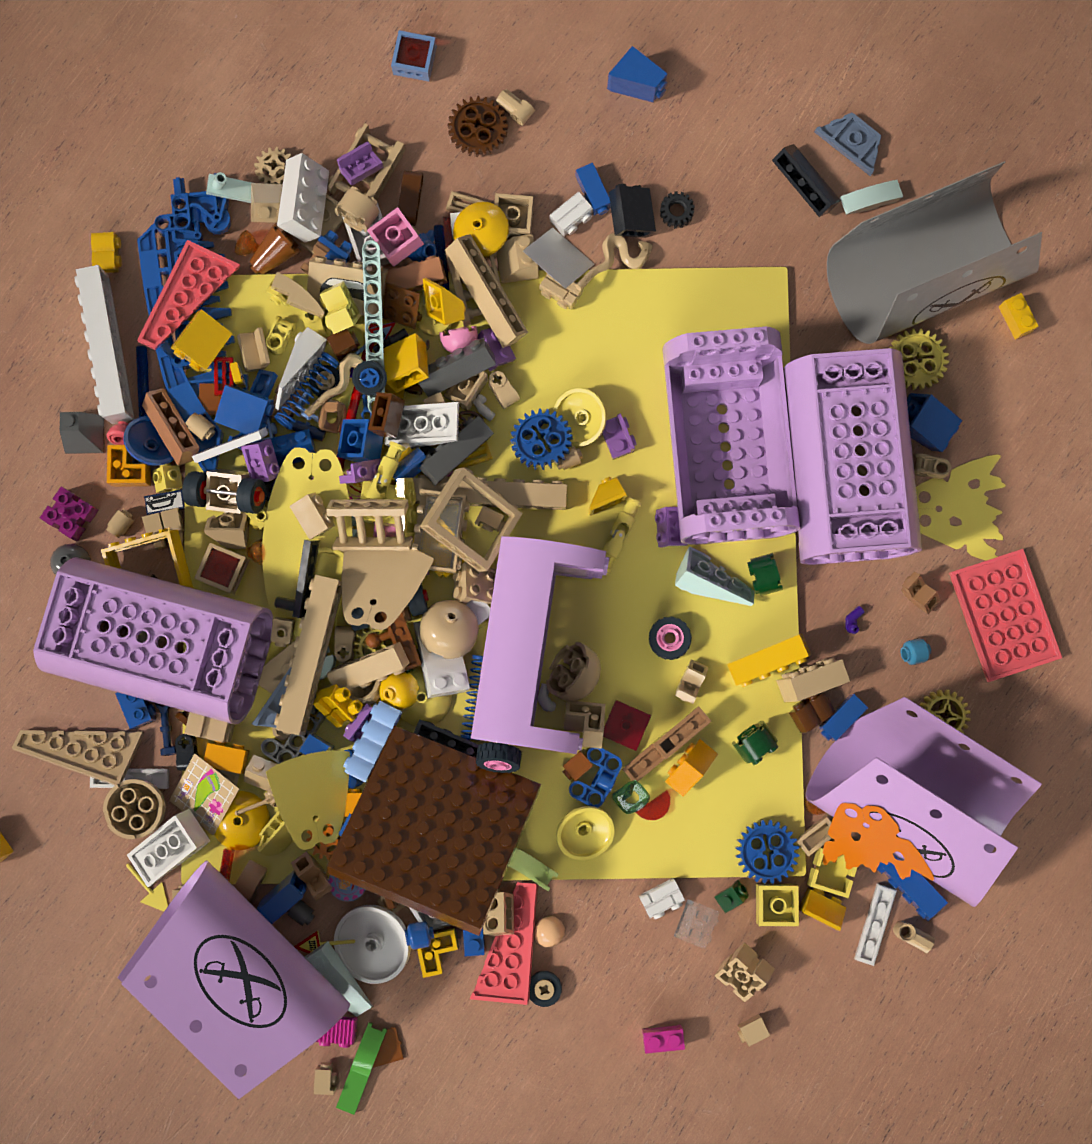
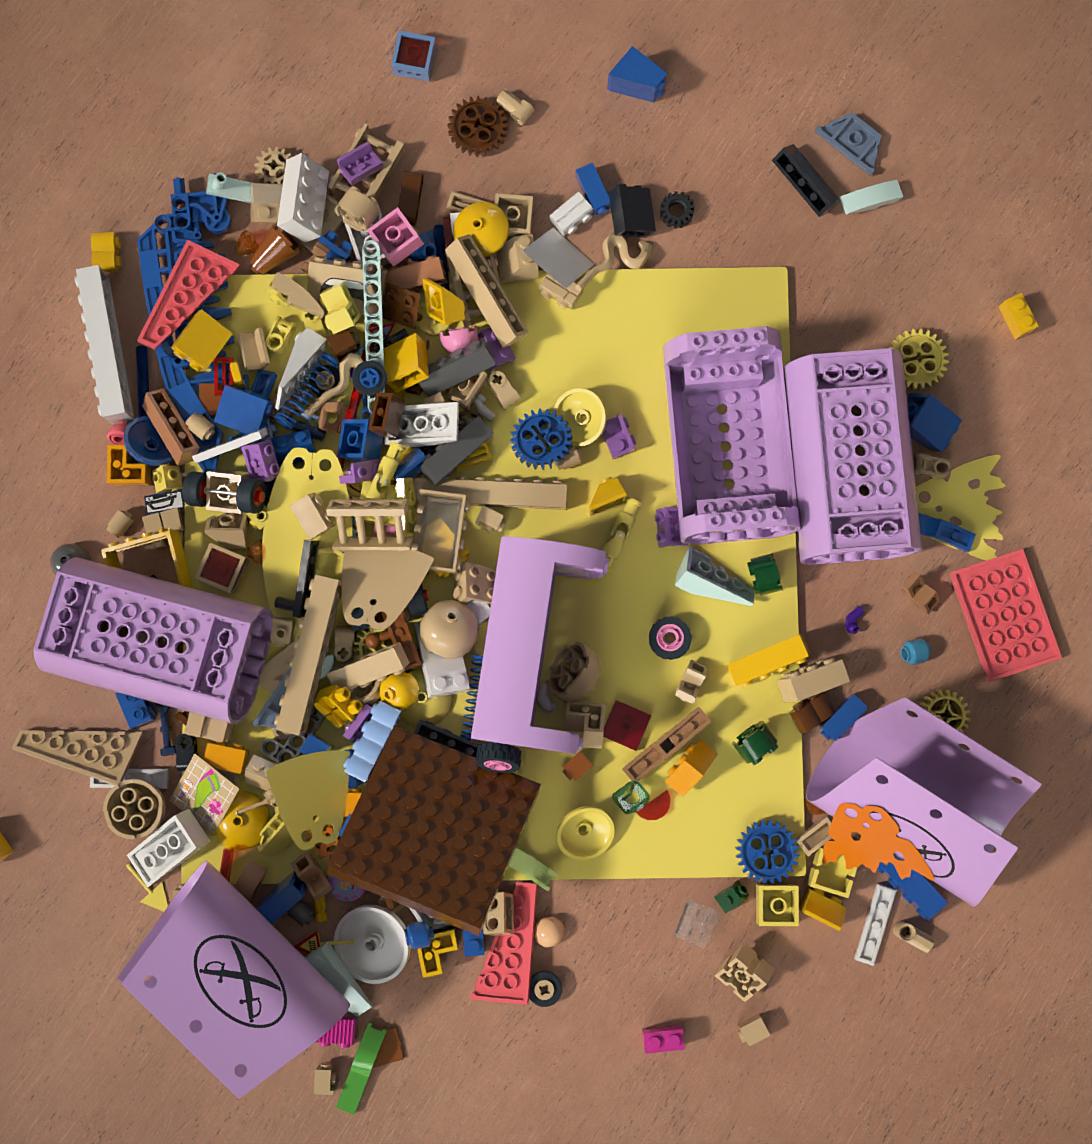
magenta brick [39,486,99,542] -> none
dark grey slope [59,412,104,454] -> none
tan window [419,467,522,572] -> none
blue beam [569,748,622,808] -> none
white brick [638,878,685,919] -> none
light grey piece [827,161,1042,344] -> none
none -> yellow axle [314,895,328,922]
none -> blue piece [918,512,976,552]

